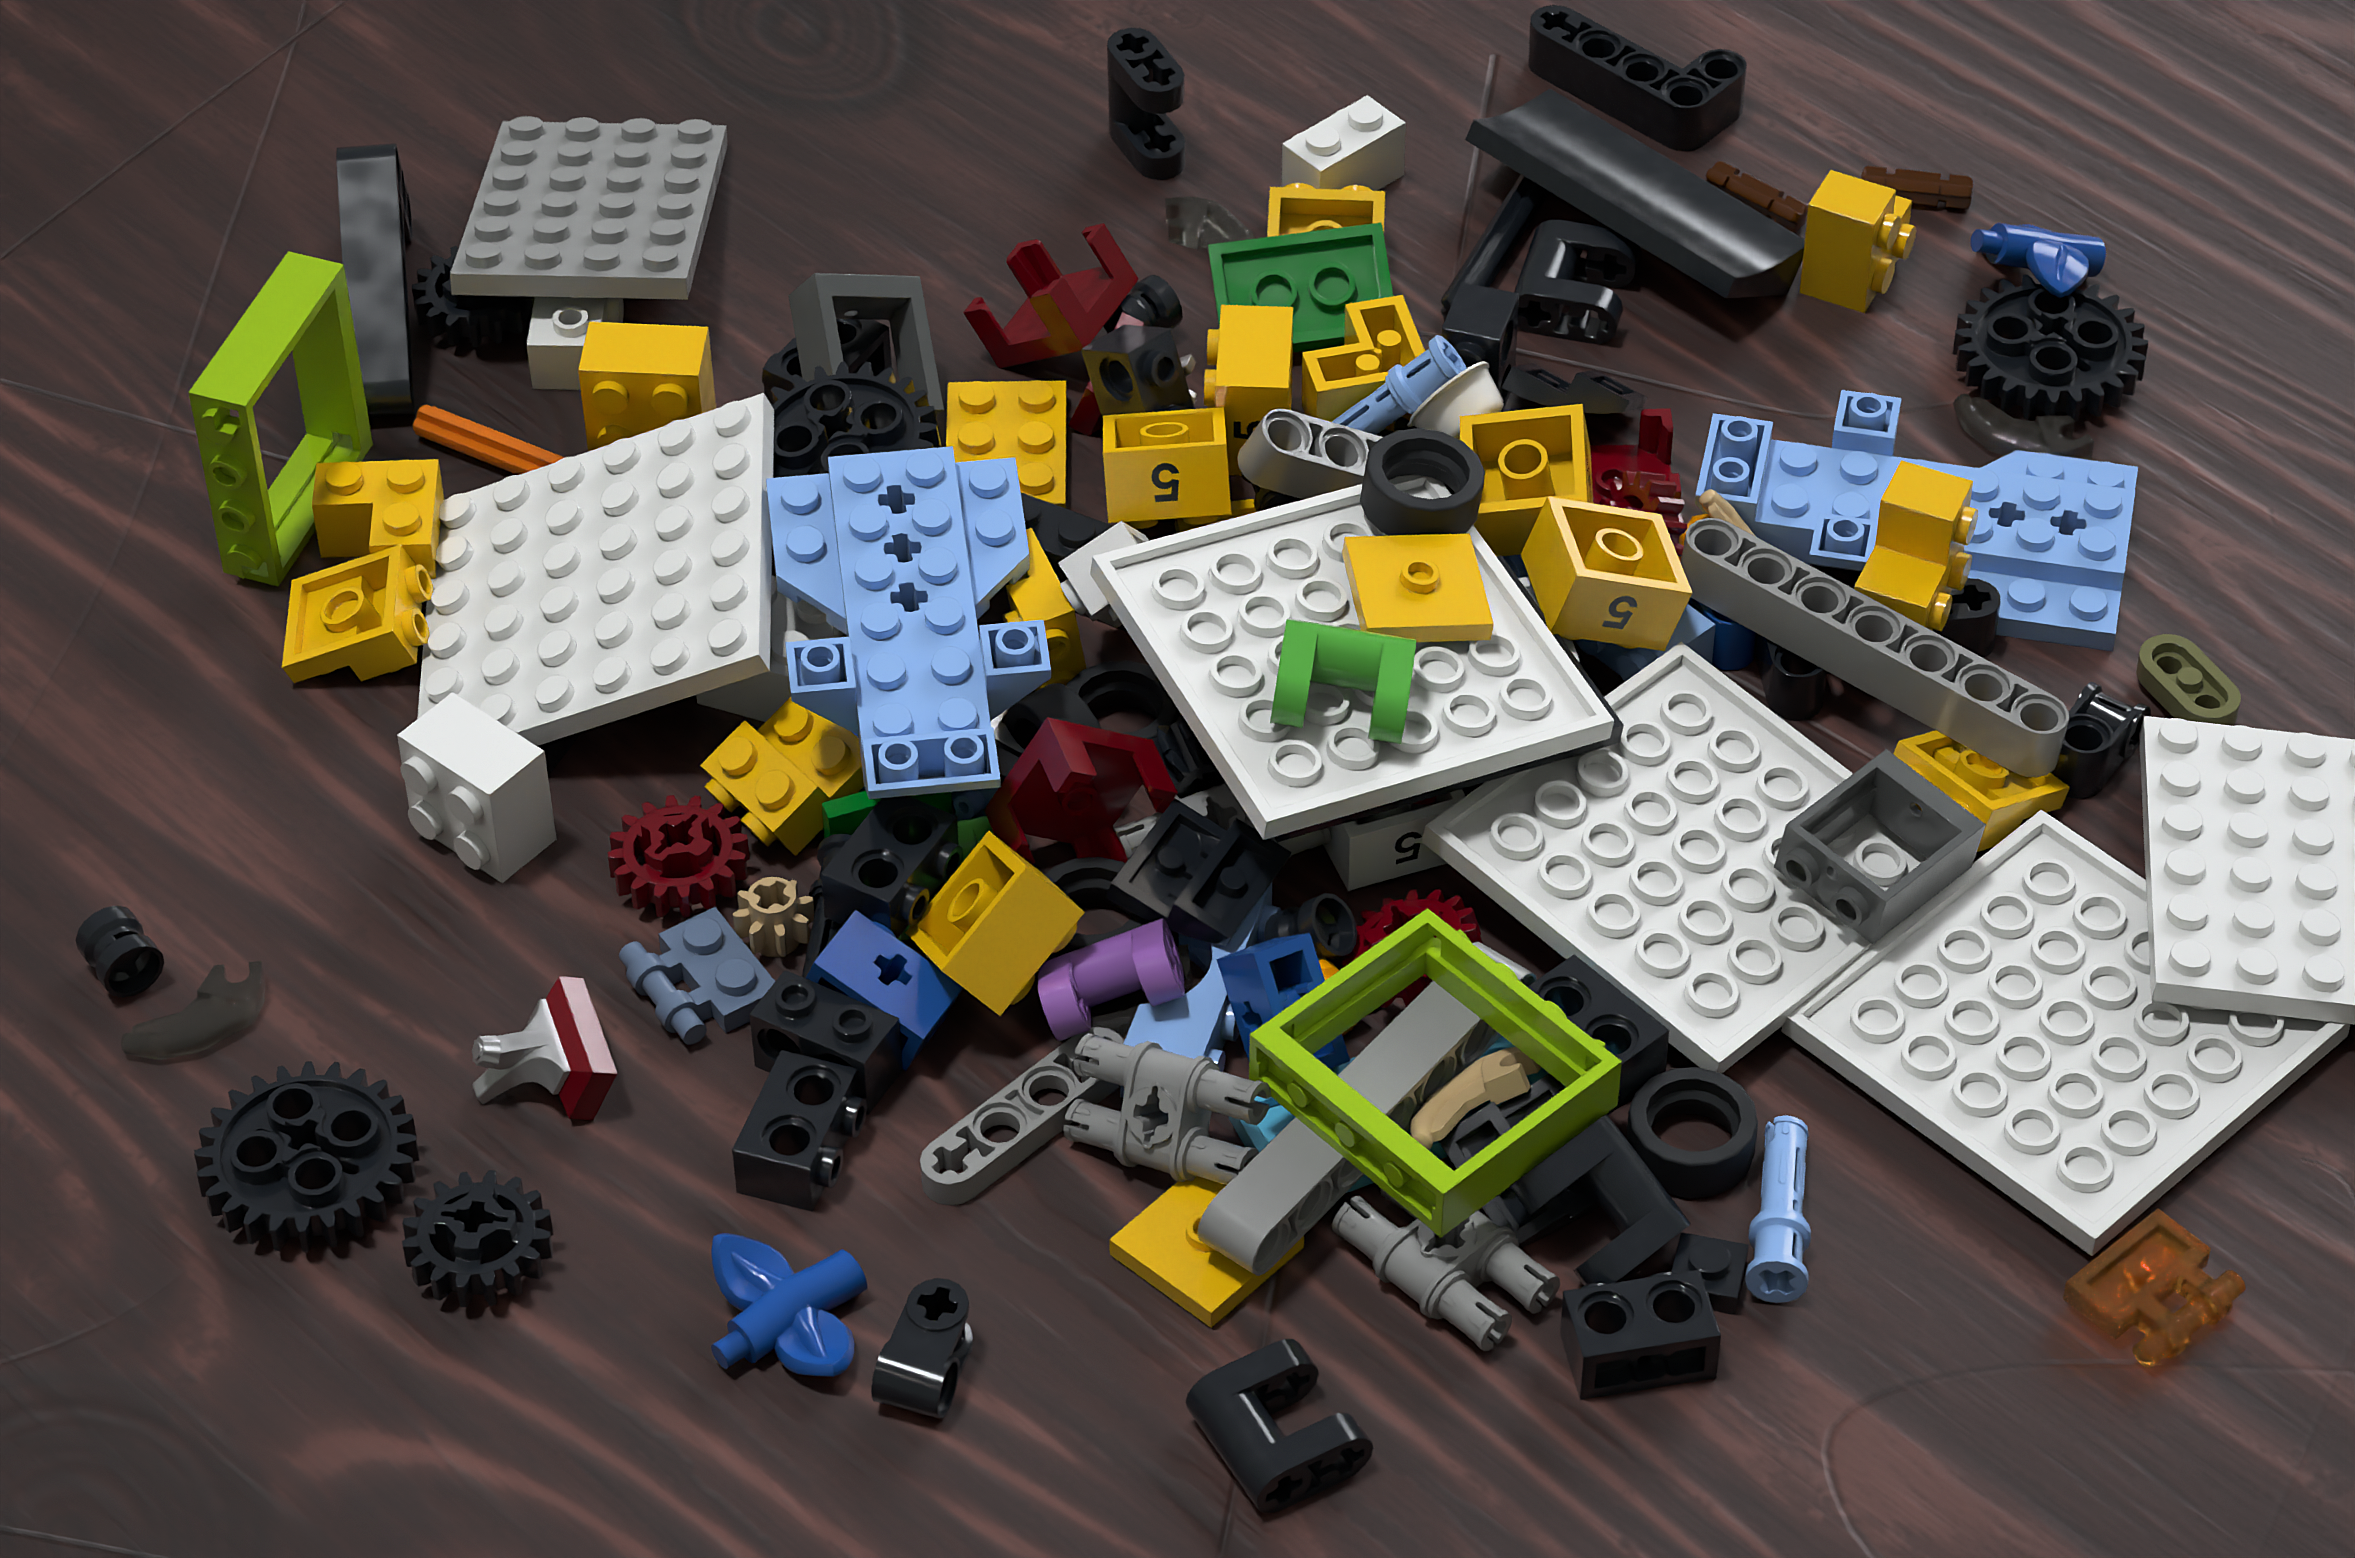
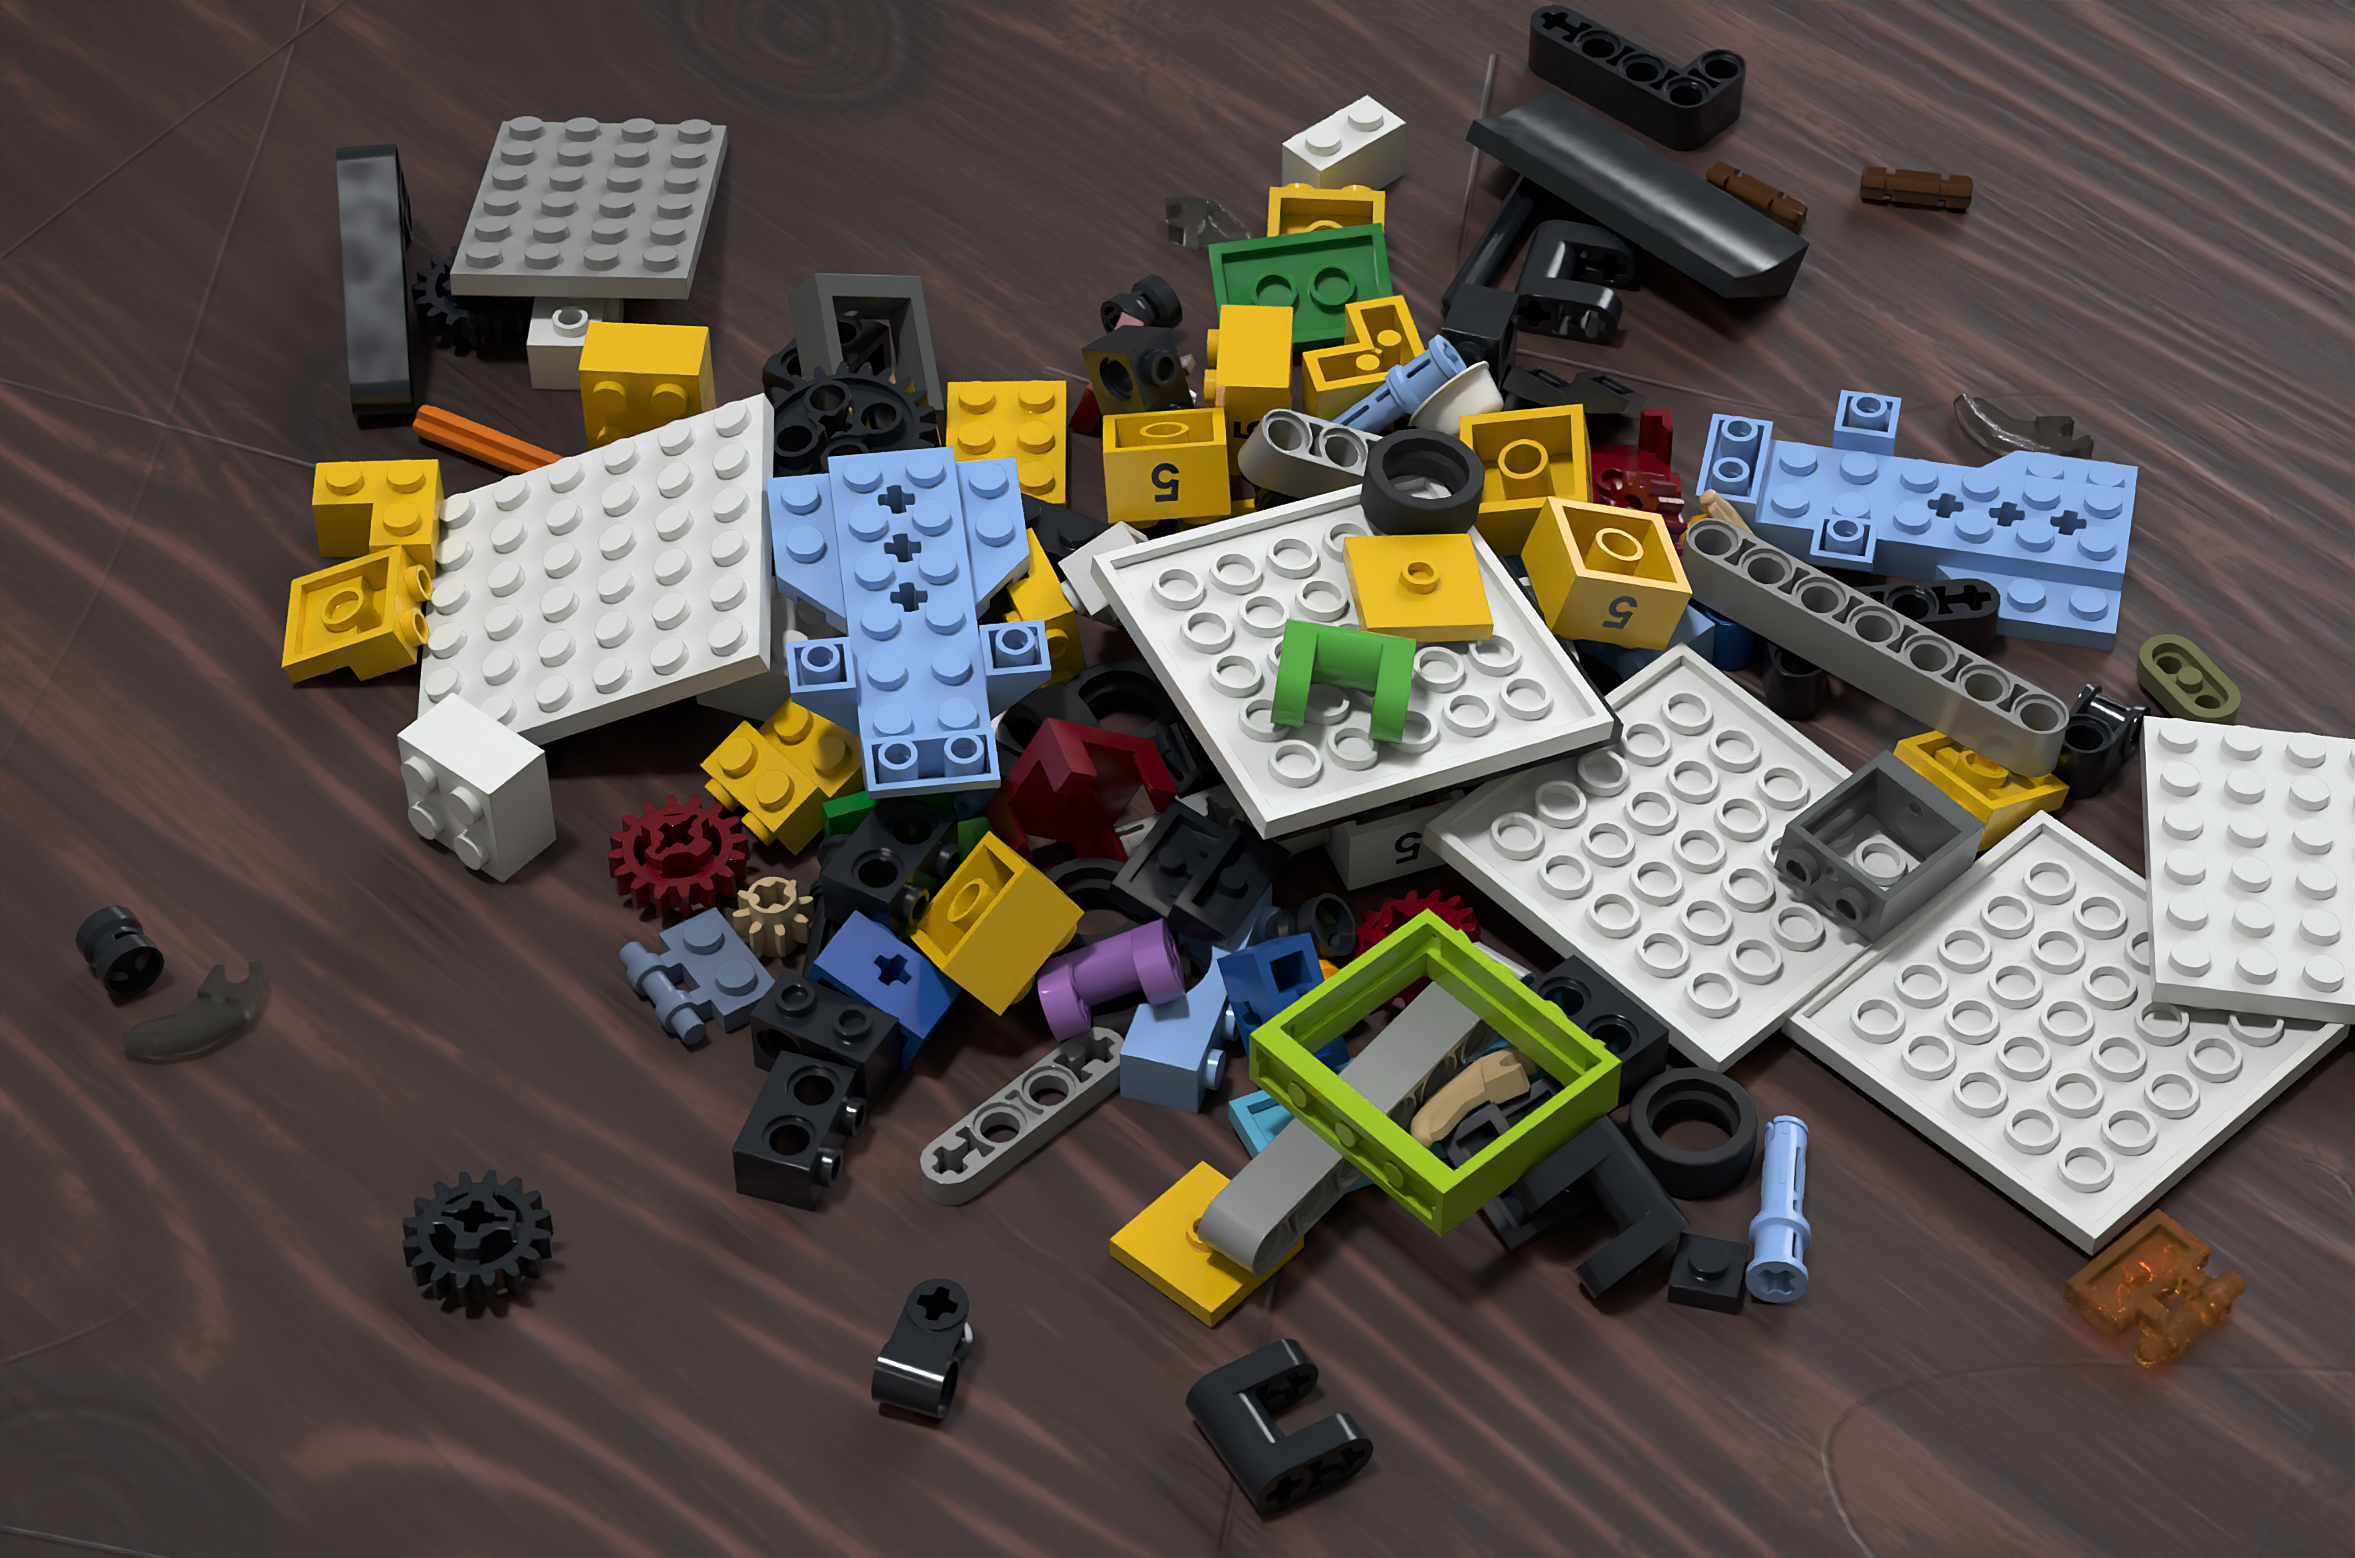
lime window [189,251,373,586] -> none
black gear [194,1061,420,1252] -> none
piece [472,976,617,1120] -> none
blue plant [711,1233,868,1376] -> none
dark red panel [963,223,1139,368] -> none
light grey pin [1063,1033,1271,1185] -> none
black connector [1107,28,1185,180] -> none
light grey pin [1332,1188,1560,1351] -> none
black brick [1560,1269,1721,1400] -> none
yellow brick [1800,170,1916,313] -> none
yellow brick [1854,460,1979,631] -> none
black gear [1953,274,2148,423] -> none
blue plant [1970,223,2106,298] -> none

